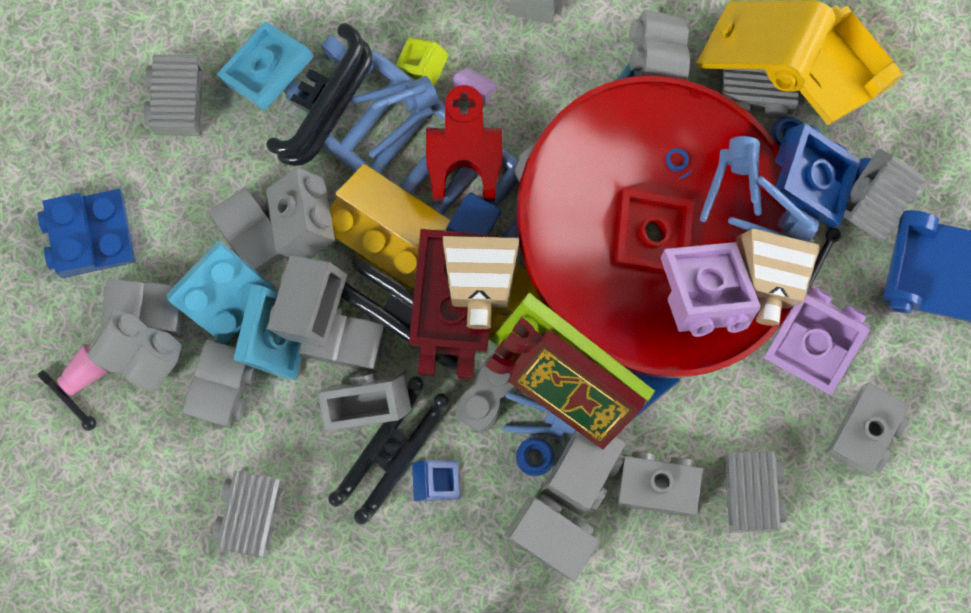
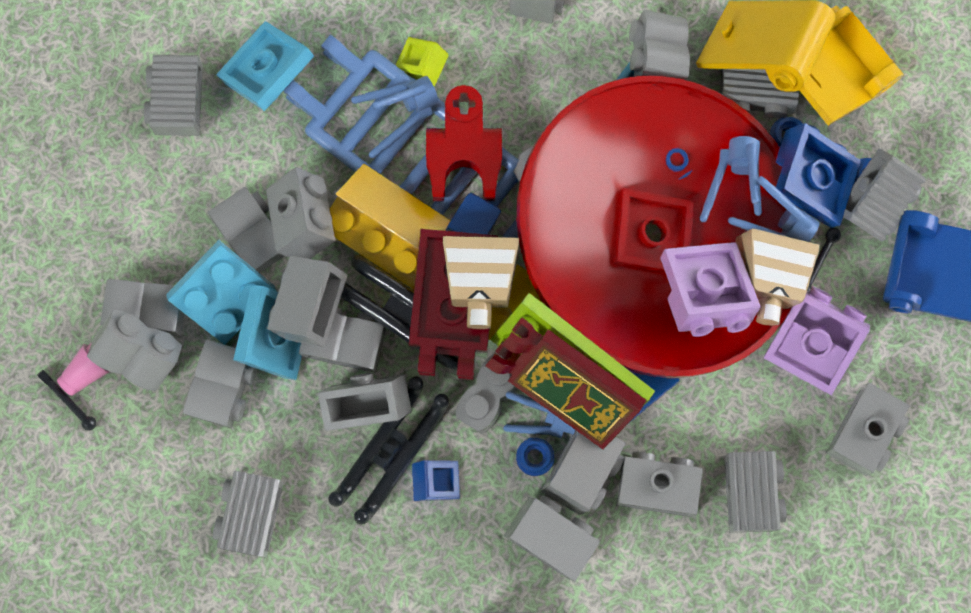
blue plate [37,188,136,278] -> none
black piece [266,23,372,166] -> none
lavender slope [453,68,497,107] -> none

